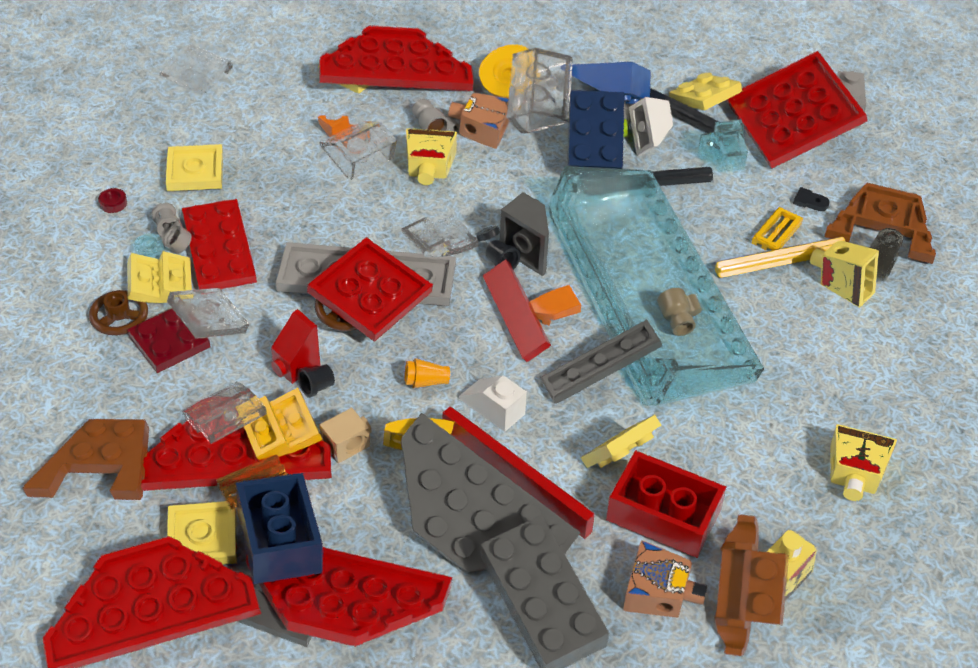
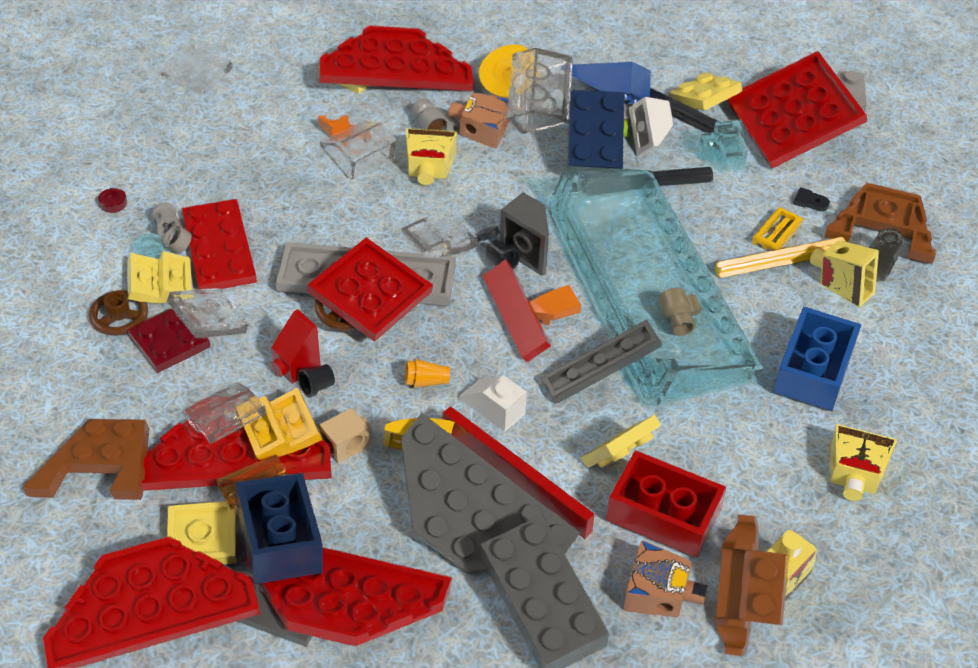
light yellow plate [166,144,223,191] -> none
none -> blue brick [773,306,862,411]

